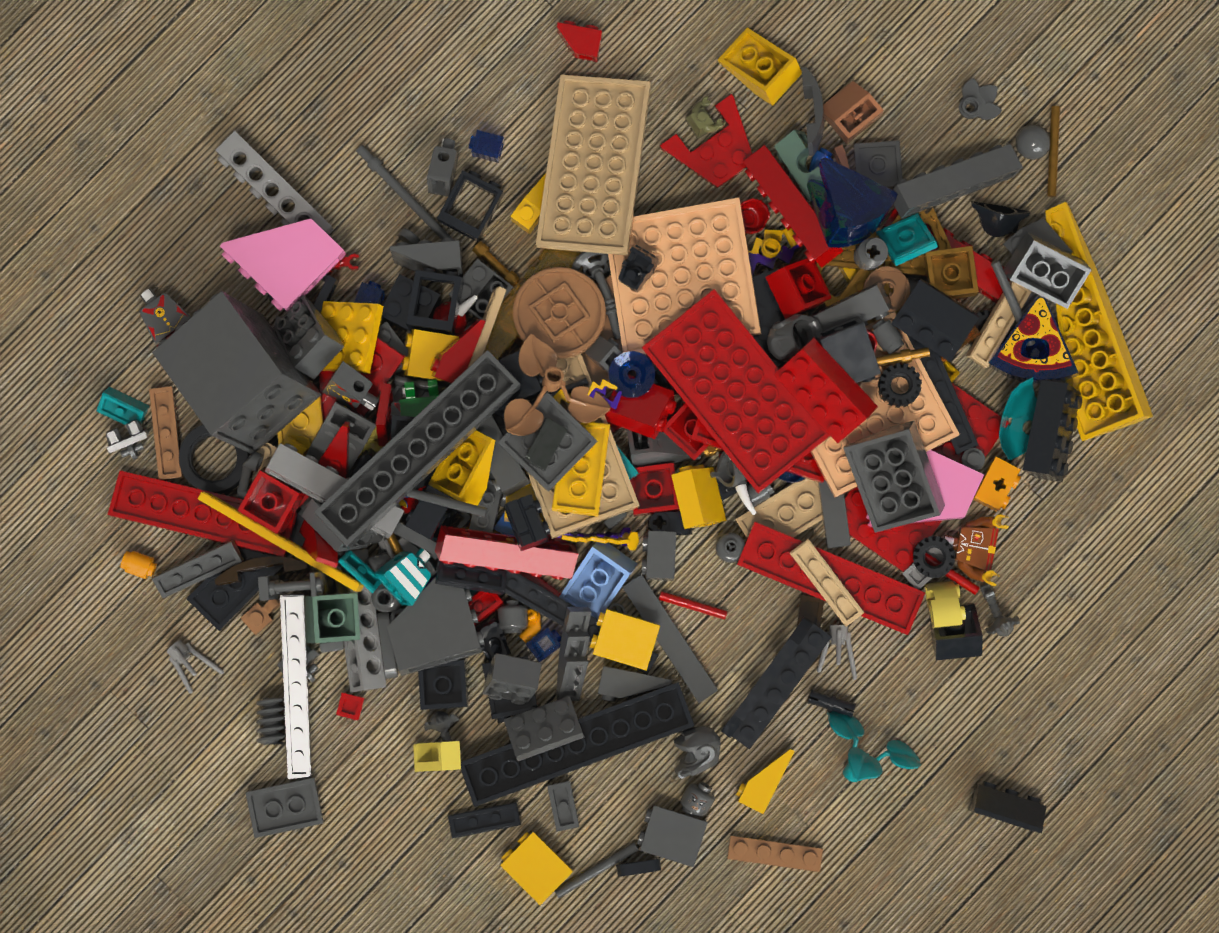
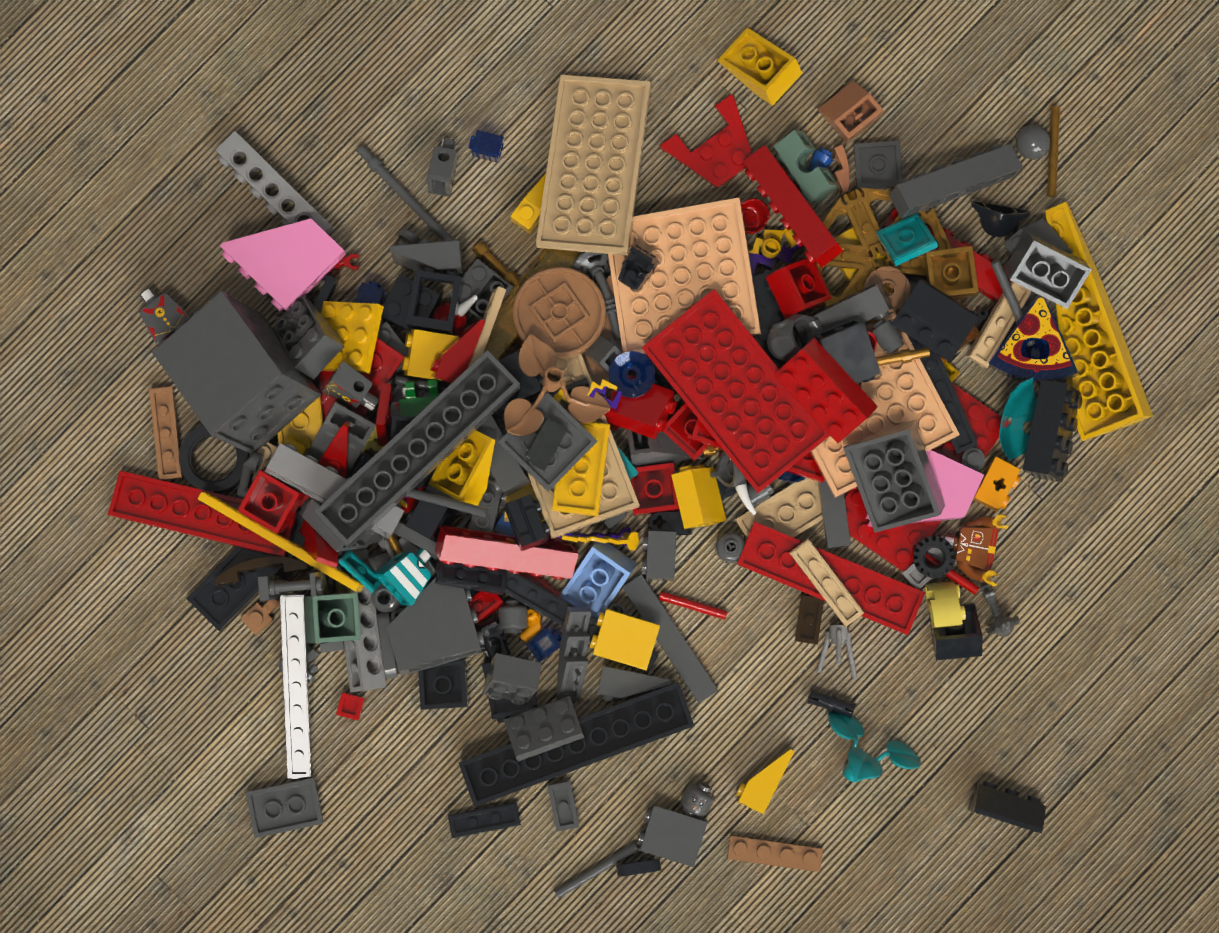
teal slope [96,387,149,425] -> none
hips [106,419,149,460] -> none
light orange brick [120,550,157,579] -> none
dark grey plate [152,539,244,598] -> none
light grey plant [167,640,224,694] -> none
dark grey piece [256,698,286,745] -> none
light yellow panel [413,741,461,772] -> none
dark grey piece [424,711,459,742] -> none
black window [437,170,504,243] -> none
yellow brick [500,831,574,905] -> none
red slope [557,21,602,62] -> none
dark grey helmet [673,725,721,779] -> none
olive piece [685,96,725,139] -> none
black plate [721,616,832,749] -> none
dark grey slope [801,67,825,156] -> none
clear blue piece [807,158,898,248] -> none
dark grey piece [854,237,888,270] -> none
black tyre [878,363,922,408] -> none
dark grey plate [959,79,1002,120] -> none

